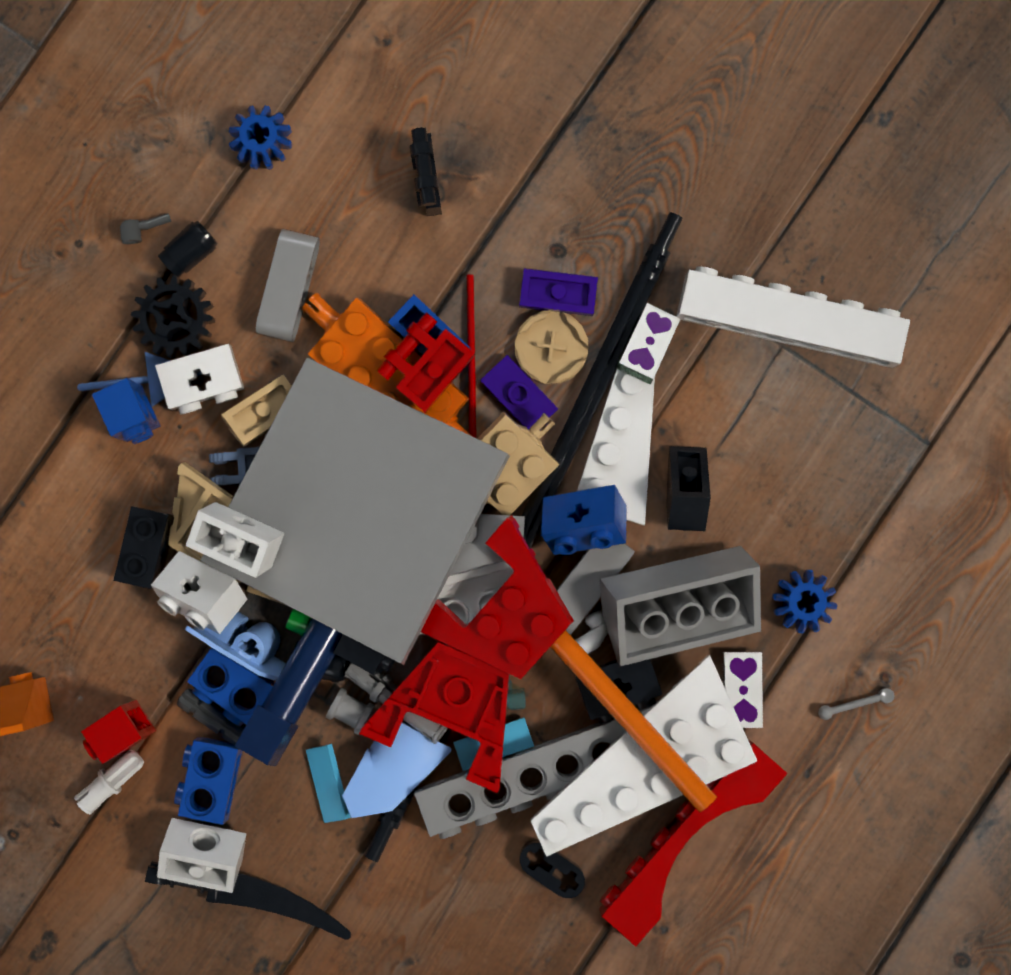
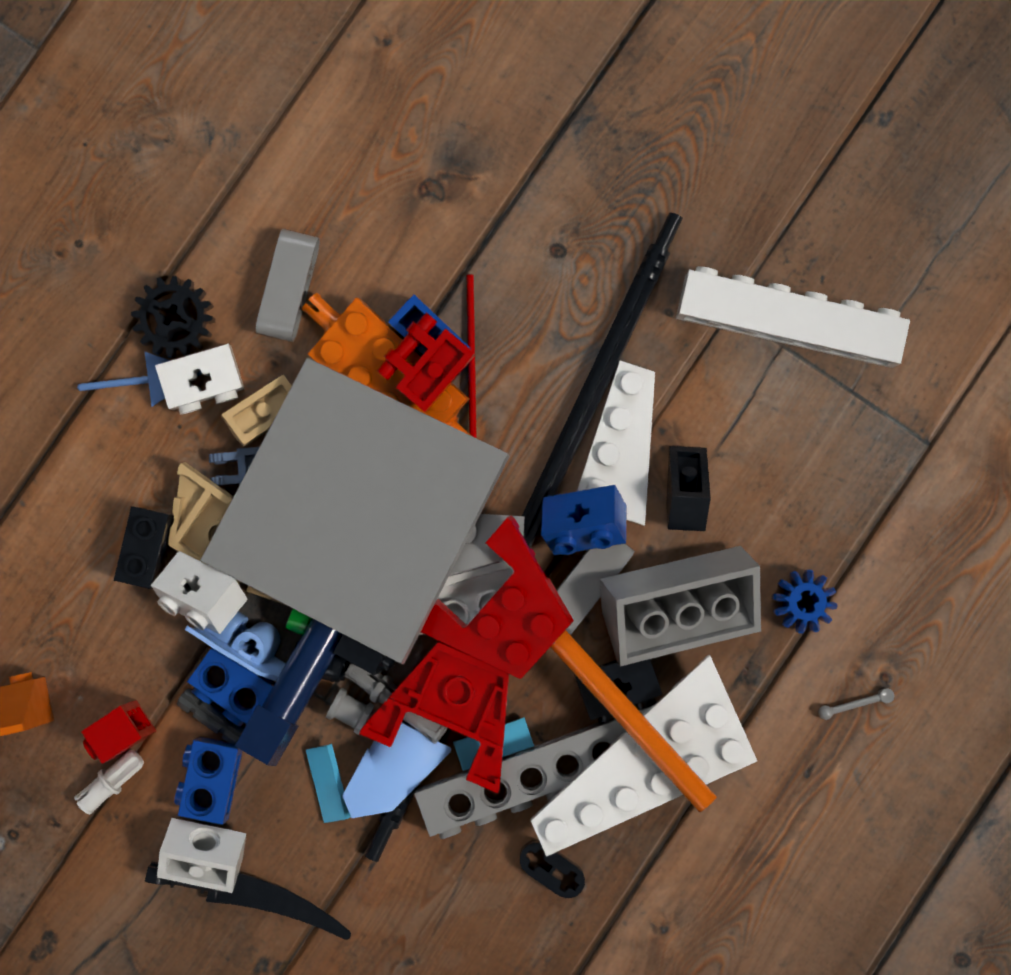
blue brick [92,378,161,444] -> none
dark grey hand [120,213,171,244] -> none
black piece [158,221,218,278] -> none
white brick [185,502,285,578] -> none
blue gear [229,105,292,170] -> none
black plate [409,127,442,216] -> none
tan plate [477,411,559,516] -> none
dark purple plate [480,355,558,429] -> none
clear light blue hand [507,676,526,710] -> none
tan tile [515,310,588,385] -> none
dark purple plate [519,268,598,316] -> none
white arm [575,610,608,654] -> none
red arch [599,740,788,947] -> none
tile [616,303,680,384] -> none
white tile [723,652,763,728] -> none

